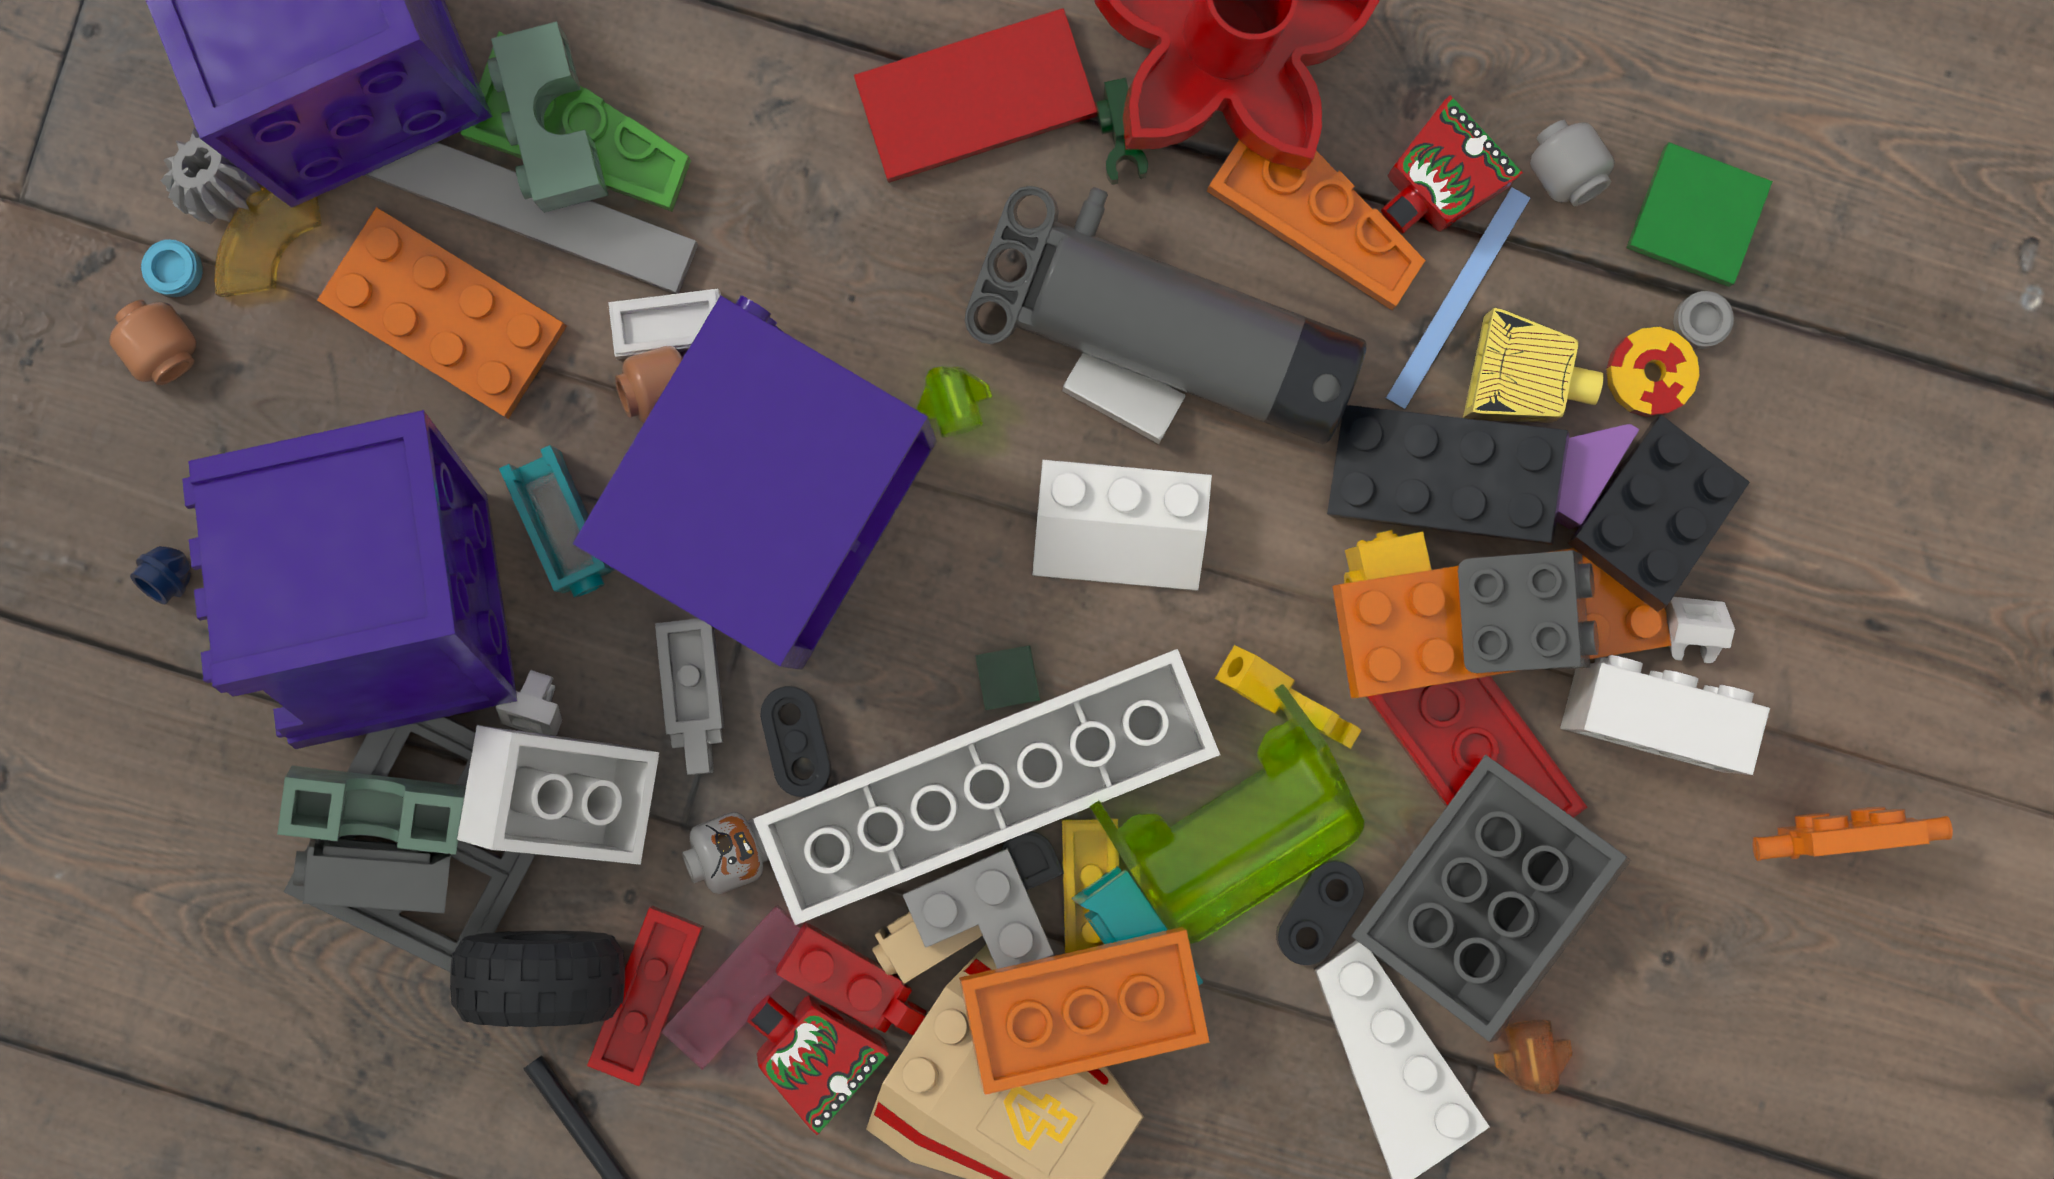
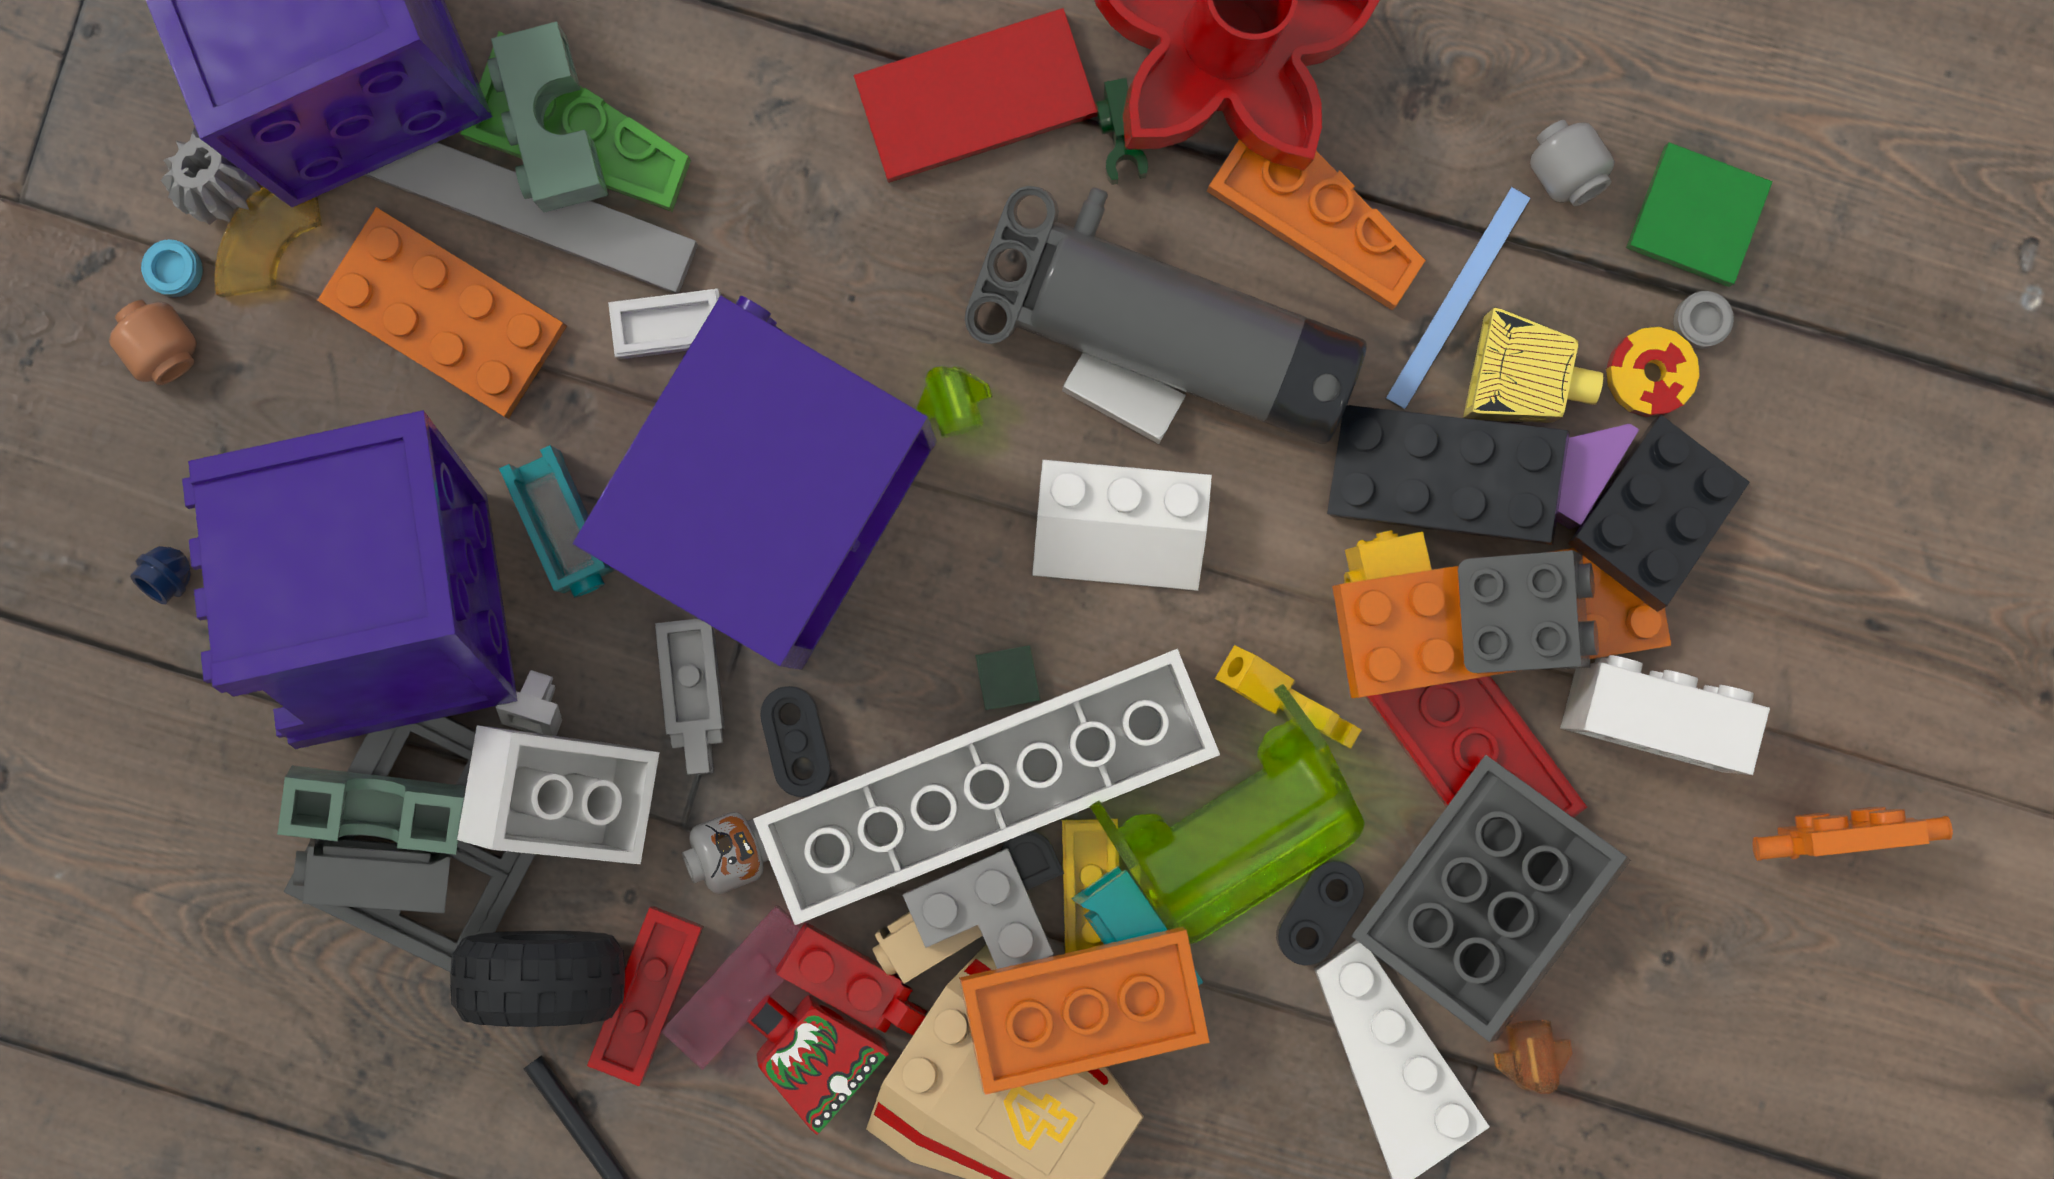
nougat head [615,346,683,424] -> none
torso [1381,95,1523,234] -> none
white tile [1666,597,1735,663] -> none

